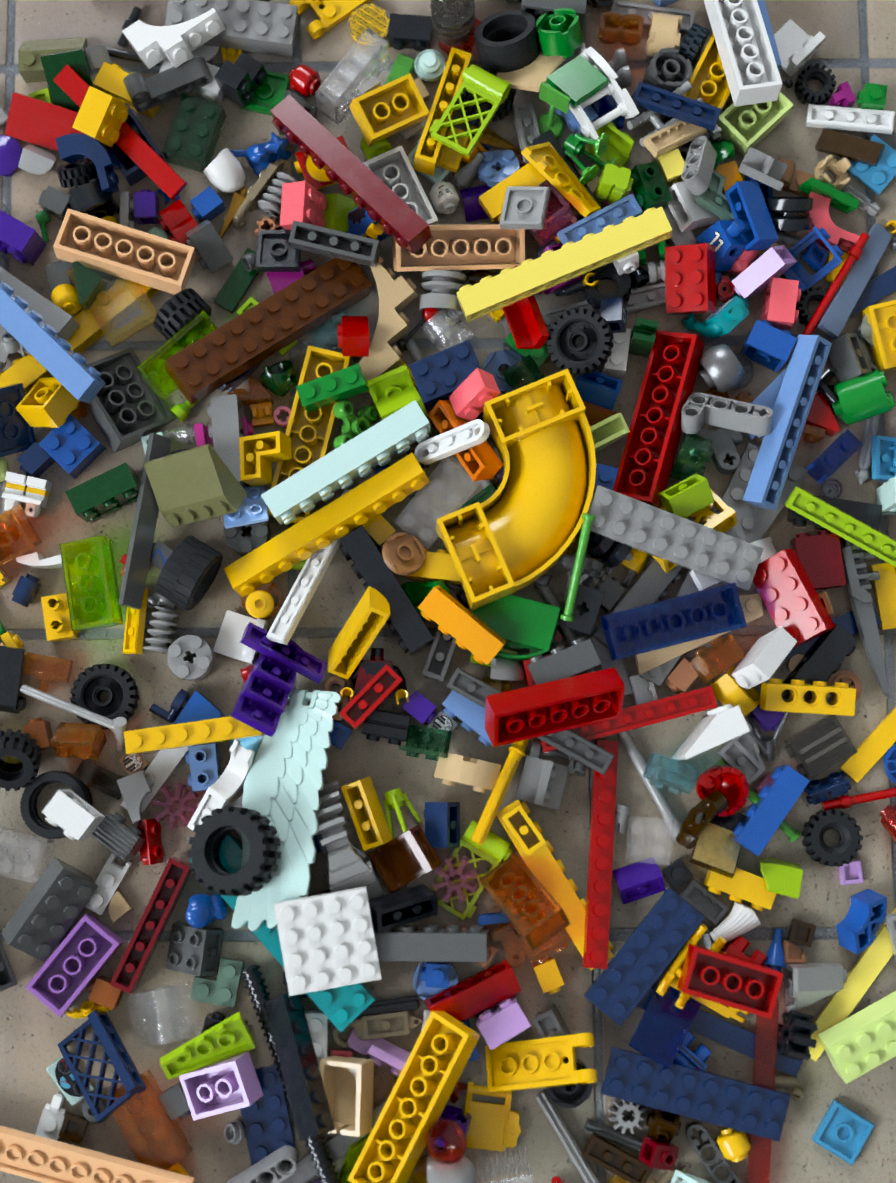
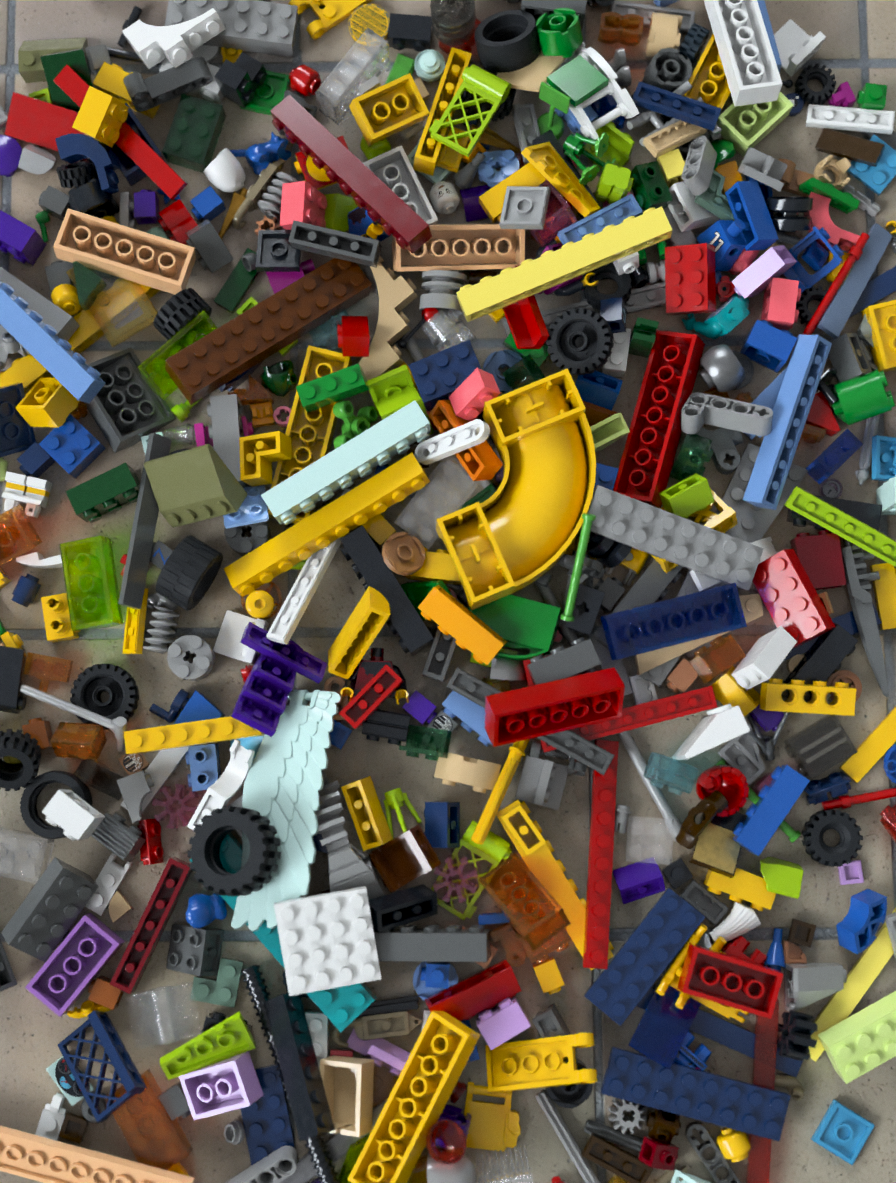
none -> dark blue tile [785,93,804,116]

